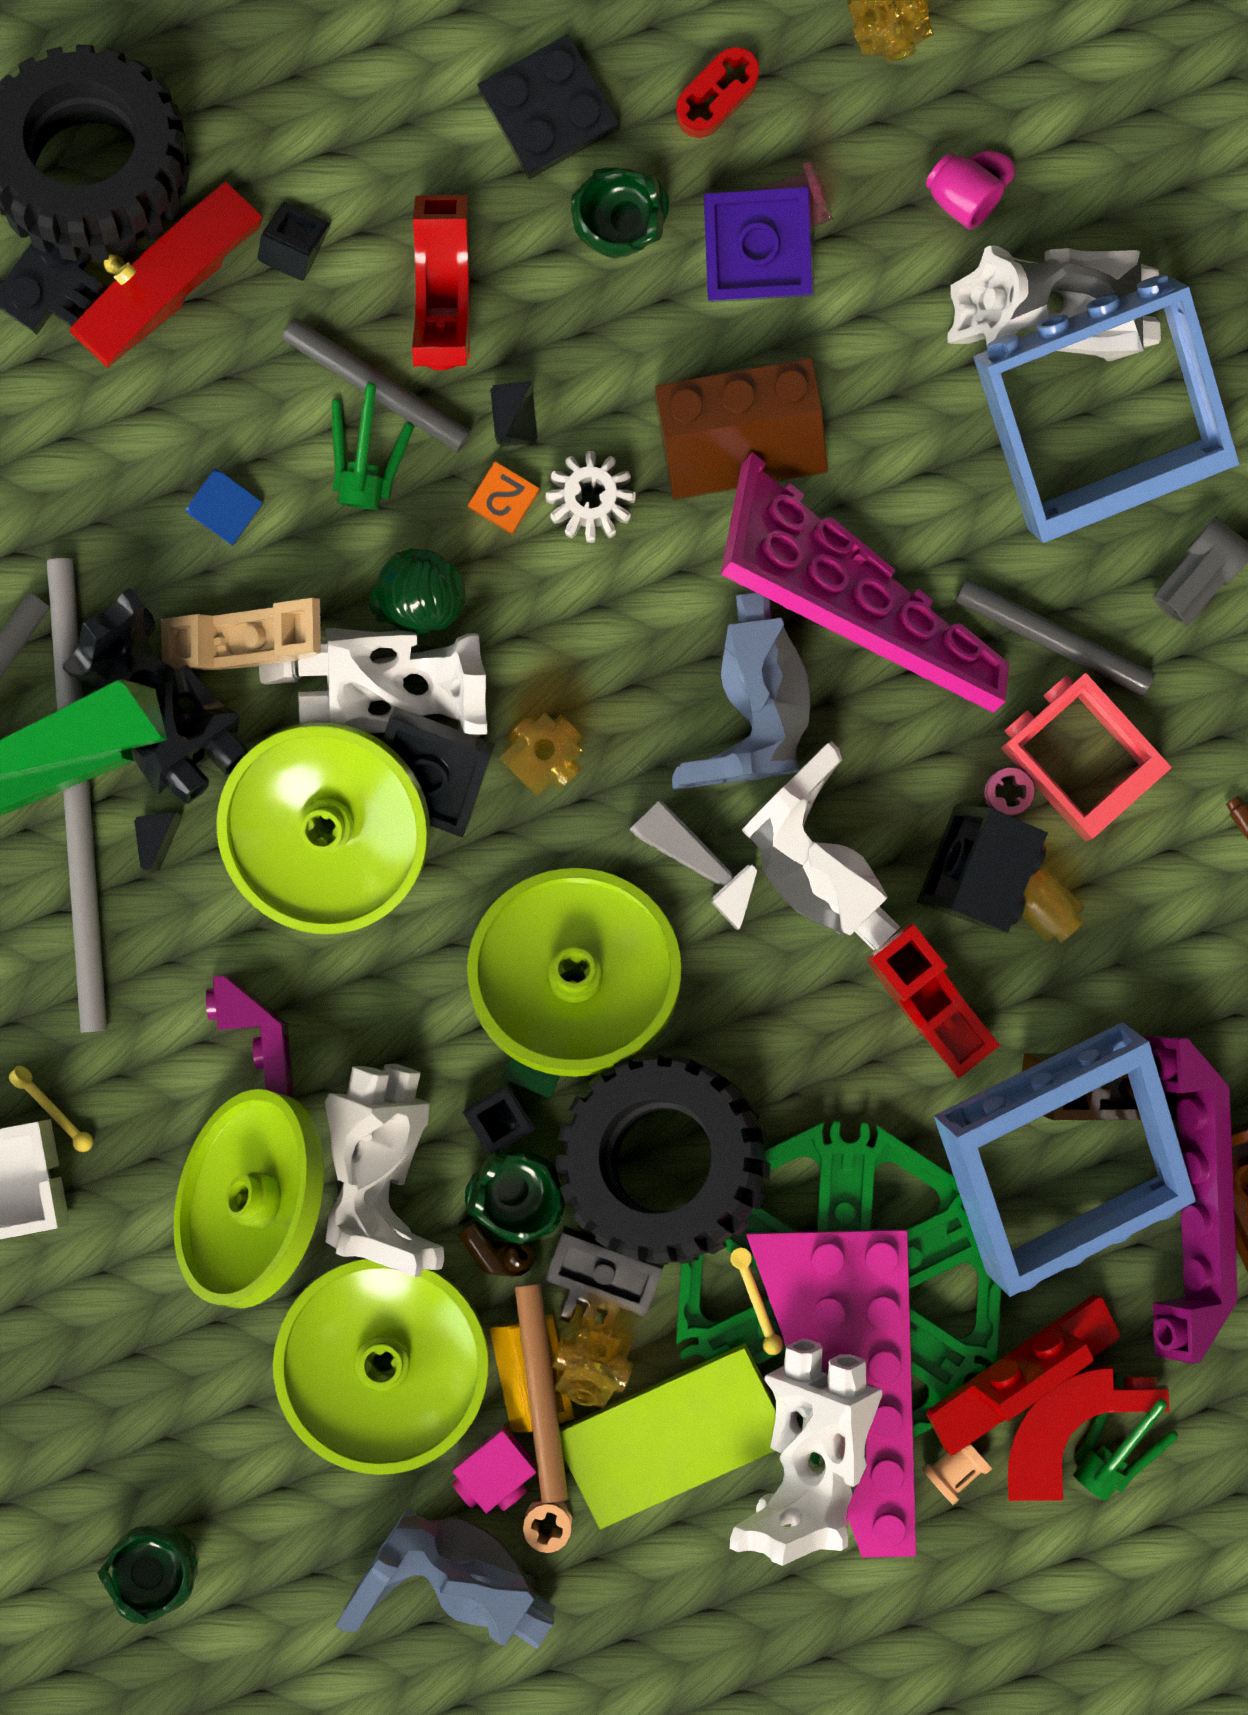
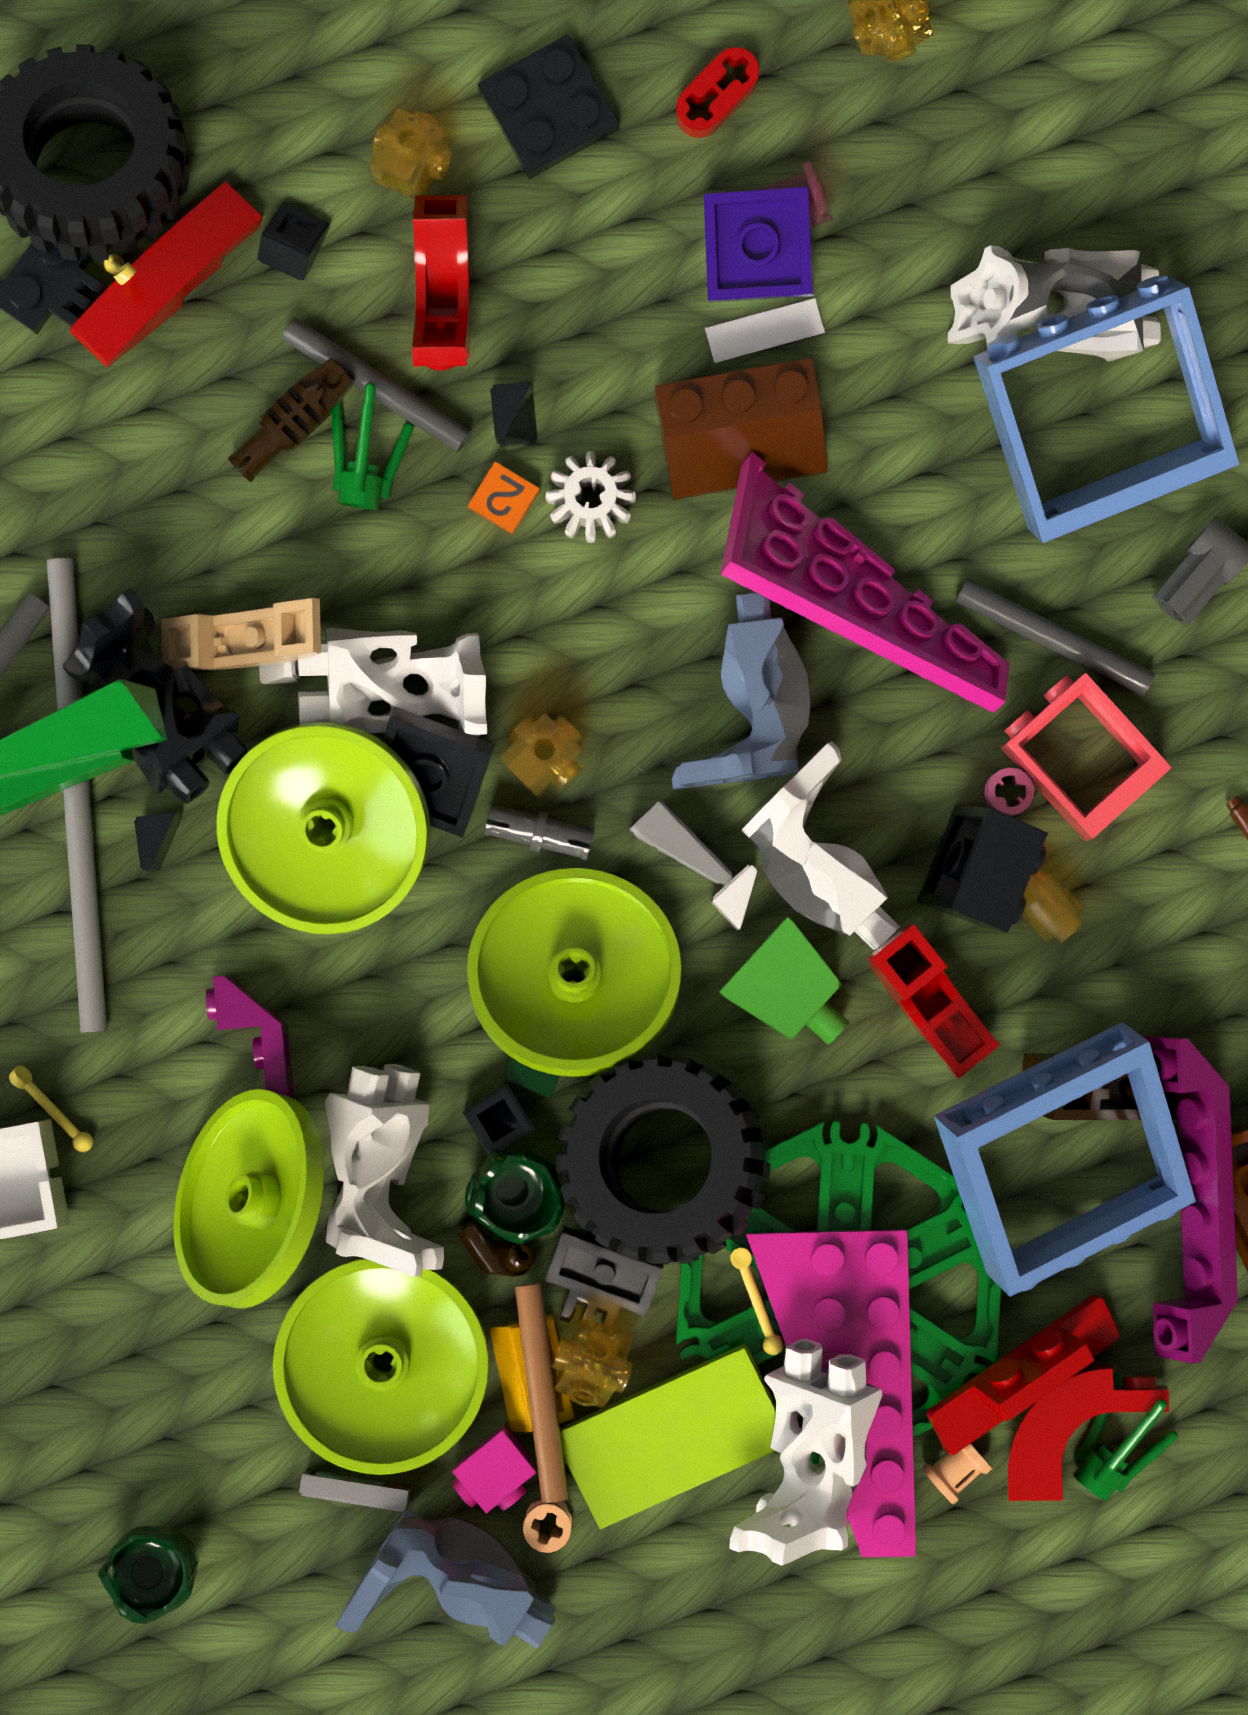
blue slope [186,469,263,546] -> none
dark green hair [369,548,466,635] -> none
dark green hair [571,168,669,259] -> none
dark pink piece [926,151,1016,230] -> none
none -> dark brown hinge [228,358,355,482]
none -> light grey tile [299,1468,412,1512]
none -> clear yellow brick [369,108,452,200]
none -> dark grey pin [484,802,594,860]
none -> white sticker [705,298,825,363]
none -> bright green torso [718,917,849,1045]

